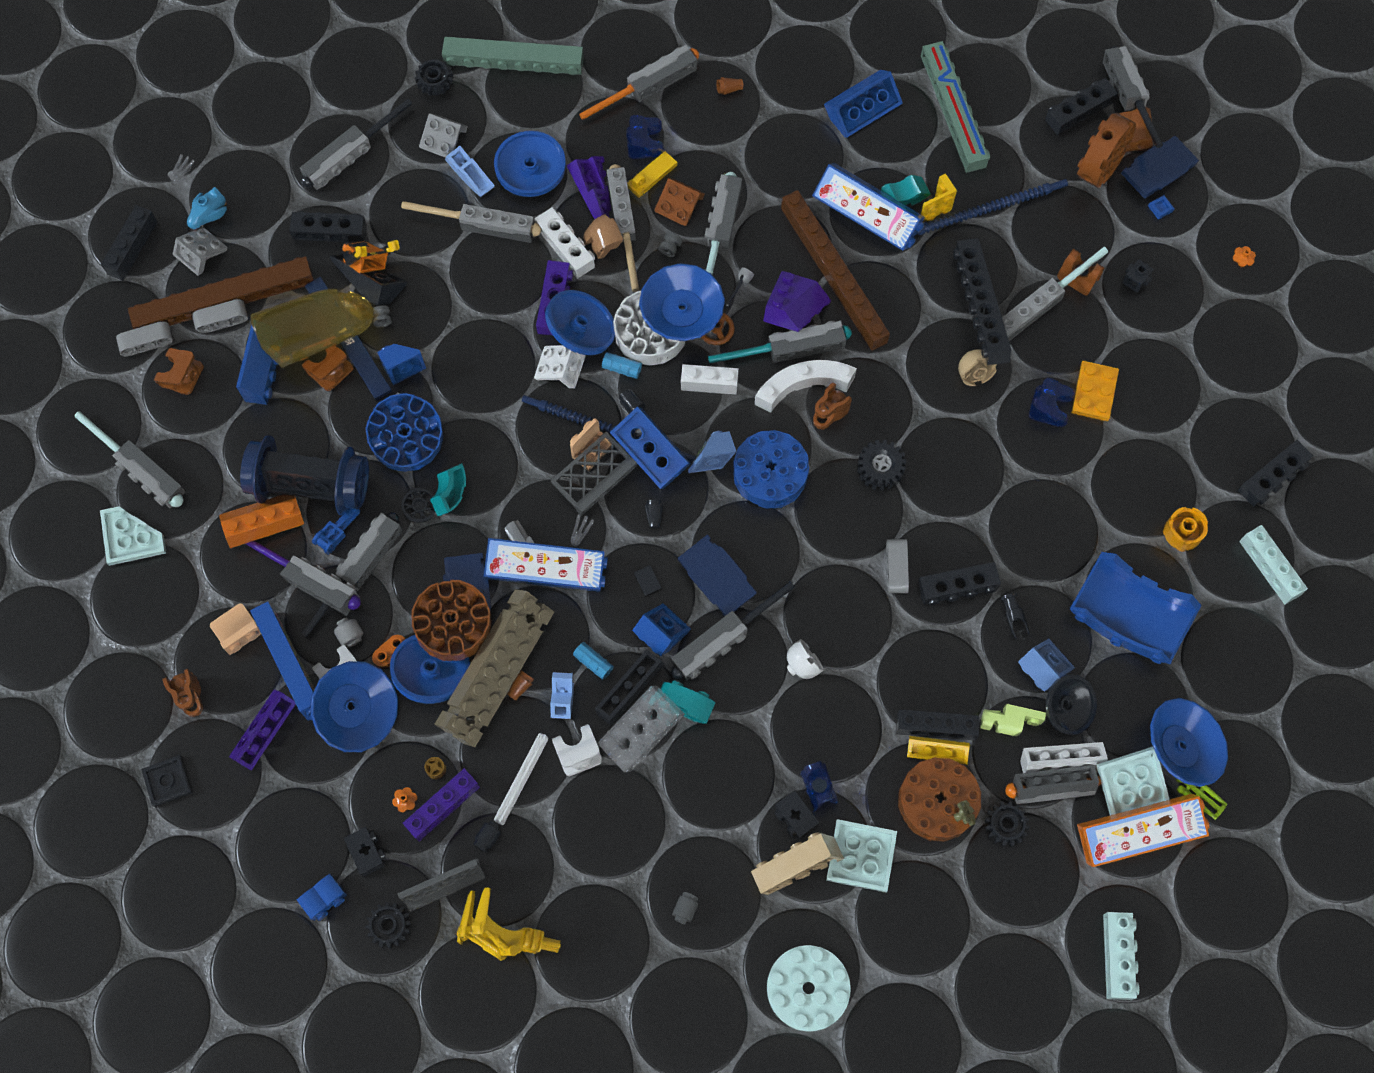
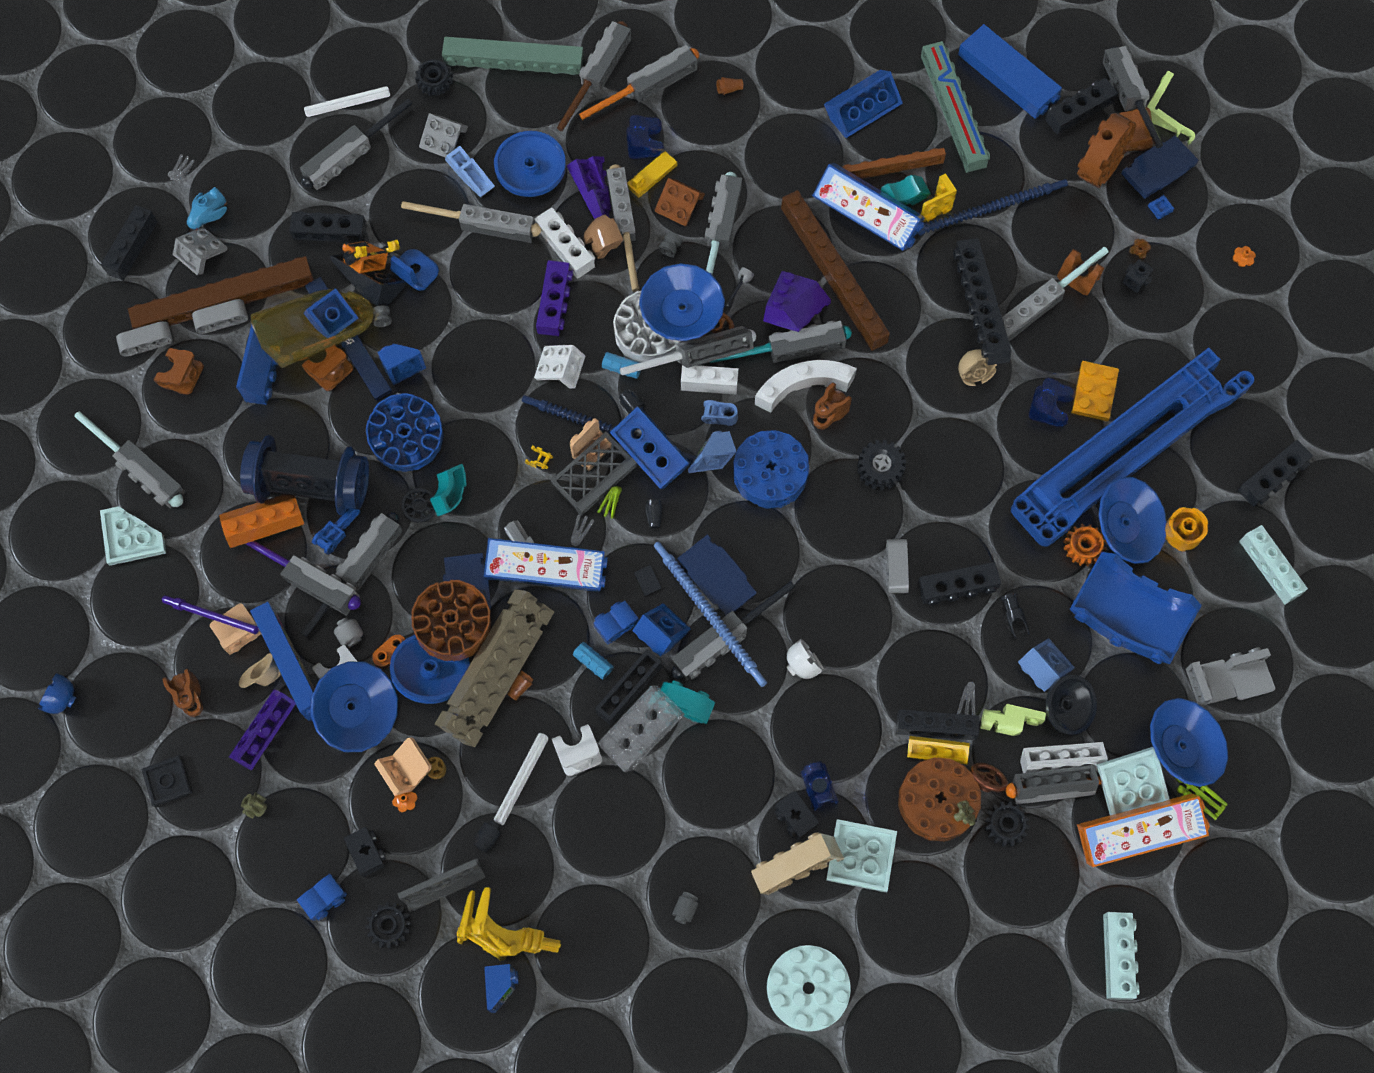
dark purple brick [403,768,480,842] -> none
blue dish [545,290,615,355] -> none
light blue brick [550,672,574,719] -> none
none -> blue cylinder [38,673,76,714]
none -> dark purple bar [162,595,259,634]
none -> tan piece [239,653,281,688]
none -> olive gear [241,792,267,819]
none -> blue slope [303,288,358,340]
none -> white axle [304,86,390,117]
none -> light nougat bracket [374,737,431,796]
none -> blue piece [390,249,439,291]
none -> blue slope [485,964,519,1013]
none -> yellow piece [525,445,553,469]
none -> piece [557,21,632,131]
none -> blue brick [594,601,639,645]
none -> lime piece [597,486,622,519]
none -> dark grey piece [620,326,756,375]
none -> medium blue hose [654,542,767,687]
none -> medium blue piece [701,400,738,426]
none -> dark orange plate [842,148,946,179]
none -> clear piece [957,682,975,715]
none -> blue brick [958,24,1062,119]
none -> copper piece [971,763,1008,792]
none -> blue gear [1011,348,1254,547]
none -> orange gear [1064,524,1107,566]
none -> blue dish [1098,477,1167,564]
none -> clear orange plate [1129,239,1151,259]
none -> yellowish green hinge [1147,71,1195,145]
none -> light grey bracket [1186,659,1237,706]
none -> light grey bracket [1225,647,1275,700]

